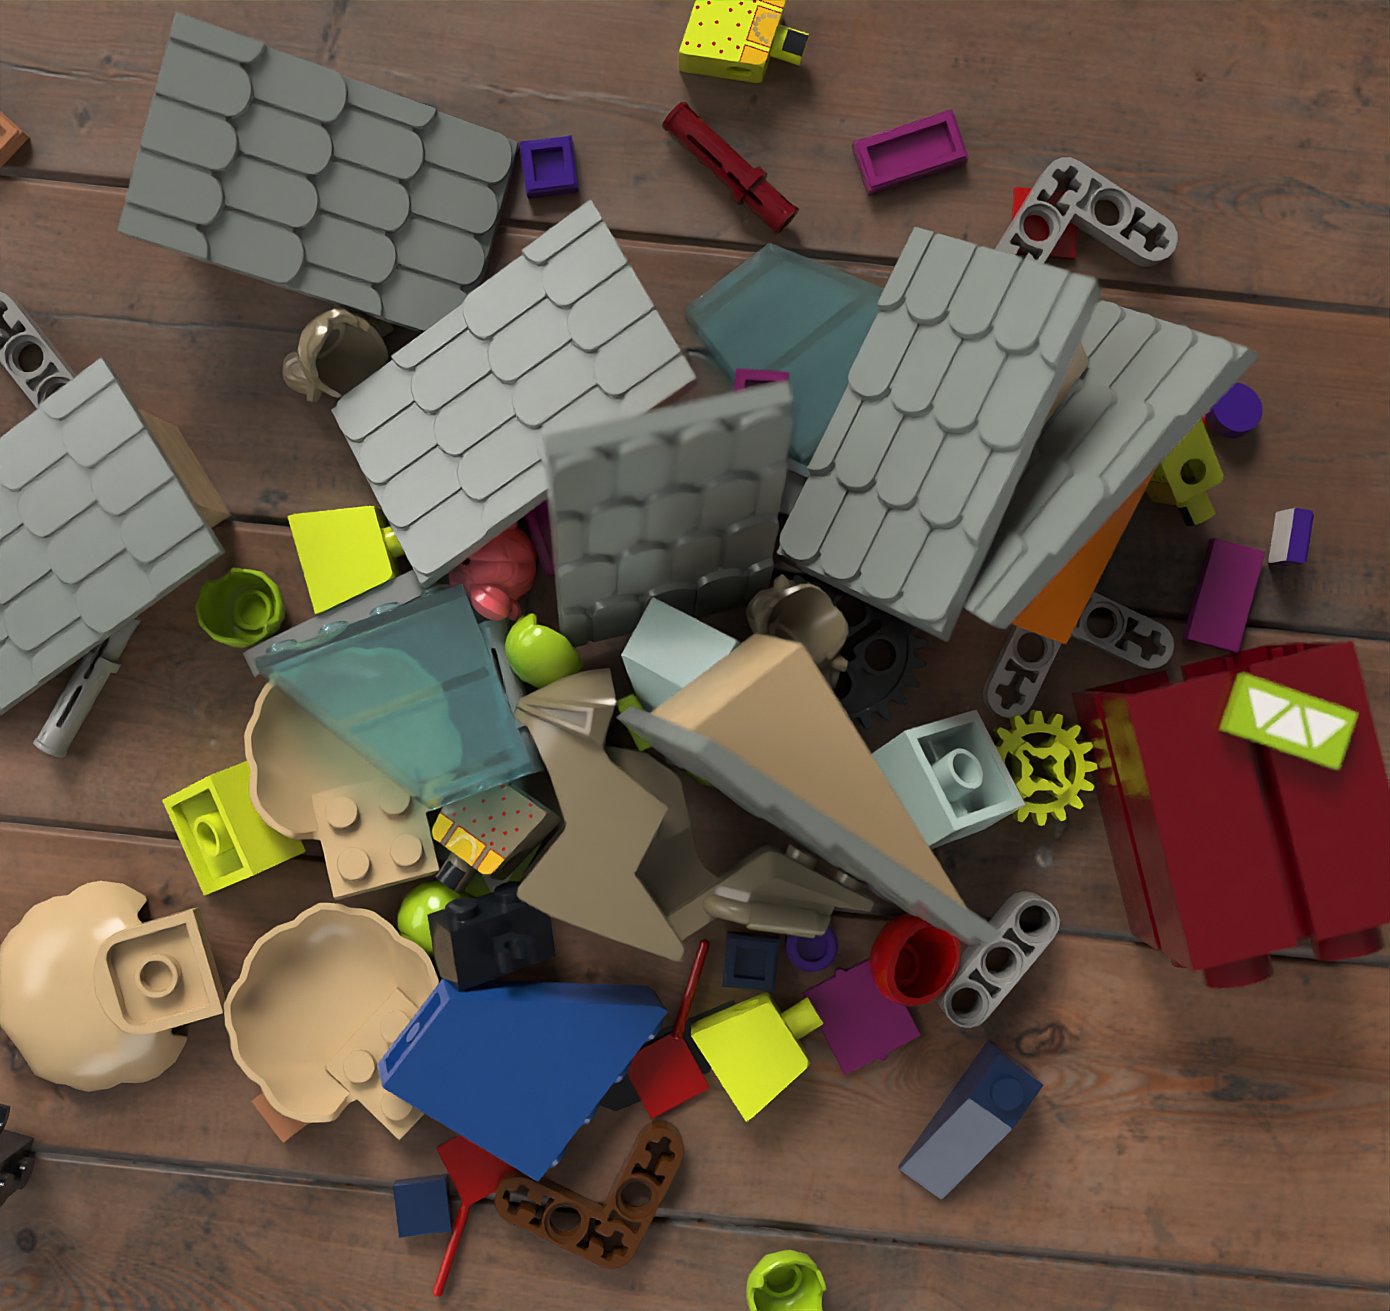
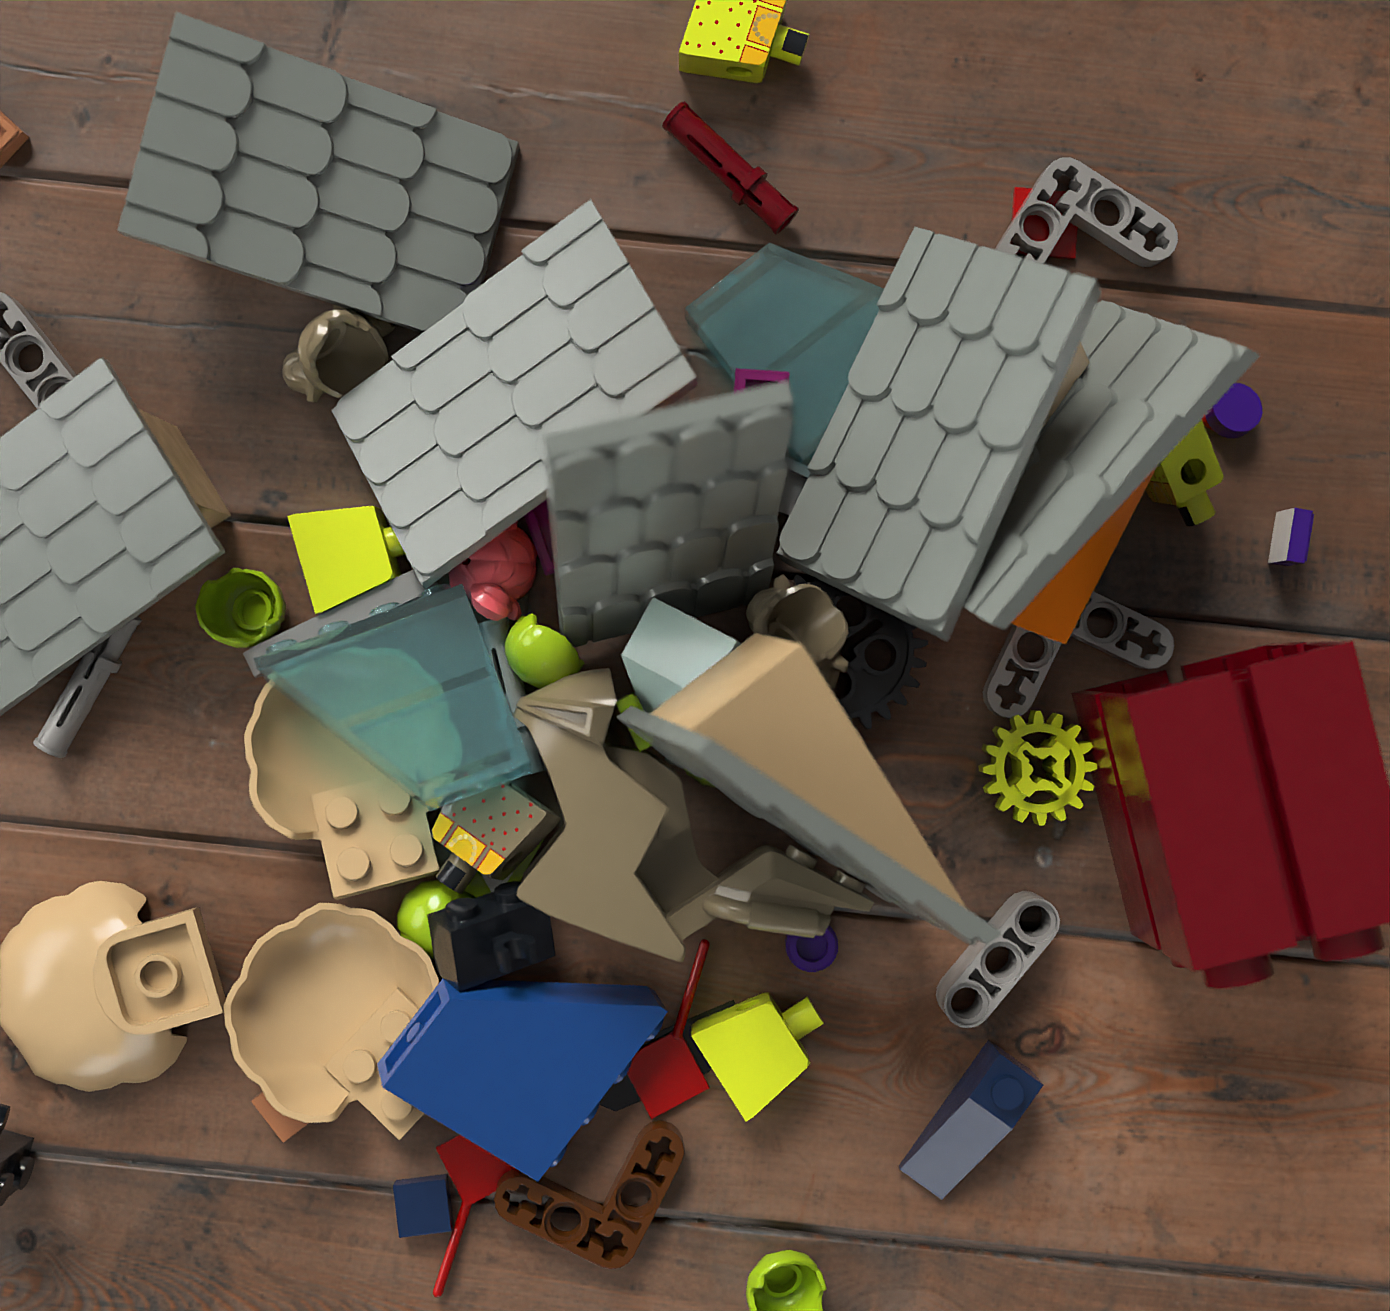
neon yellow slope [162,761,306,896] -> none
dark purple tile [520,135,579,199] -> none
dark blue tile [722,931,780,992] -> none
magenta piece [802,957,921,1075] -> none
magenta tile [851,109,969,196] -> none
red hat [869,913,961,1006] -> none
light aqua piece [871,710,1025,849] -> none
magenta tile [1182,538,1265,653] -> none
lime tile [1220,674,1358,769] -> none

